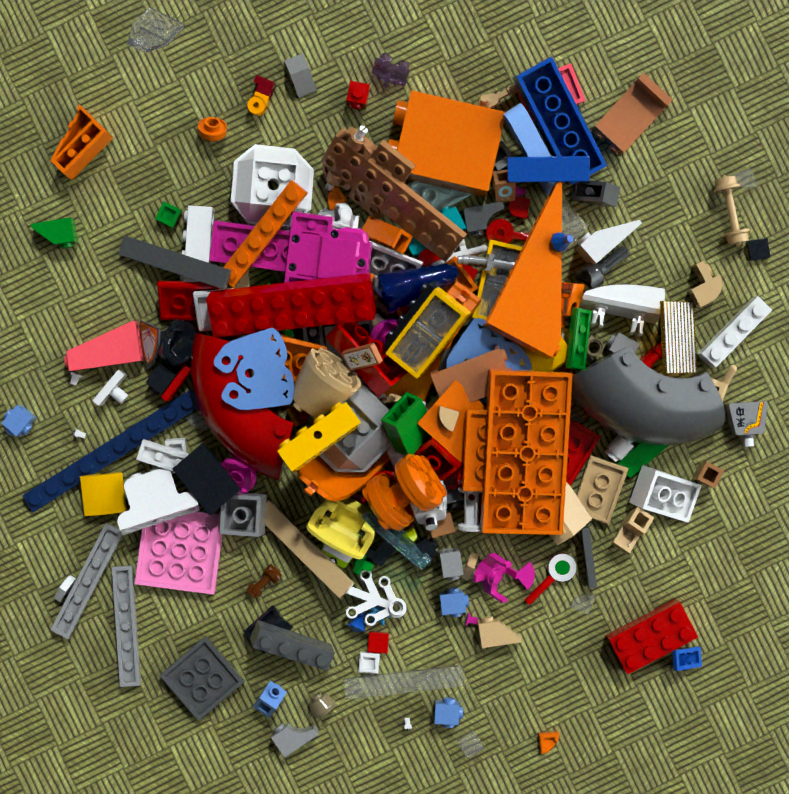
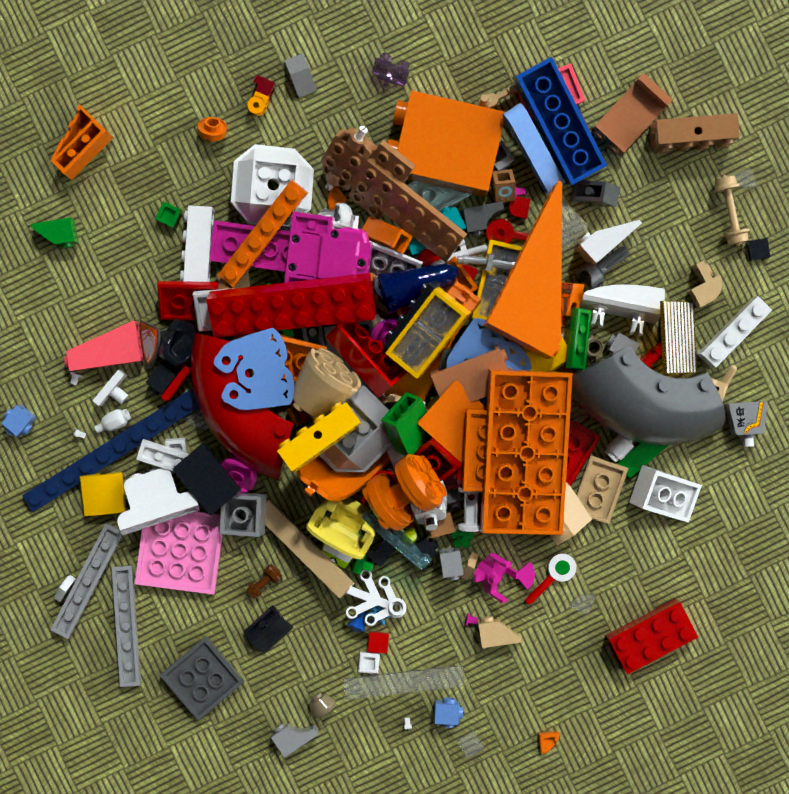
dark grey tile [118,235,232,290] -> none
clear slope [127,7,185,53] -> none
dark grey brick [250,620,335,671] -> none
medium blue brick [253,681,287,718] -> none
tile [341,343,383,371] -> none
red brick [346,81,370,110] -> none
tan tile [438,405,459,431] -> none
medium blue brick [439,587,469,617] -> none
blue slope [508,156,590,182] -> none
blue rock [551,232,574,252] -> none
dark grey tile [579,526,597,588] -> none
tan brick [611,507,654,554] -> none
blue slope [671,646,702,671] -> none
medium nougat brick [692,460,724,488] -> none
none -> white plant [95,409,131,433]
none -> green plant [451,530,474,548]
none -> medium nougat brick [649,113,740,154]

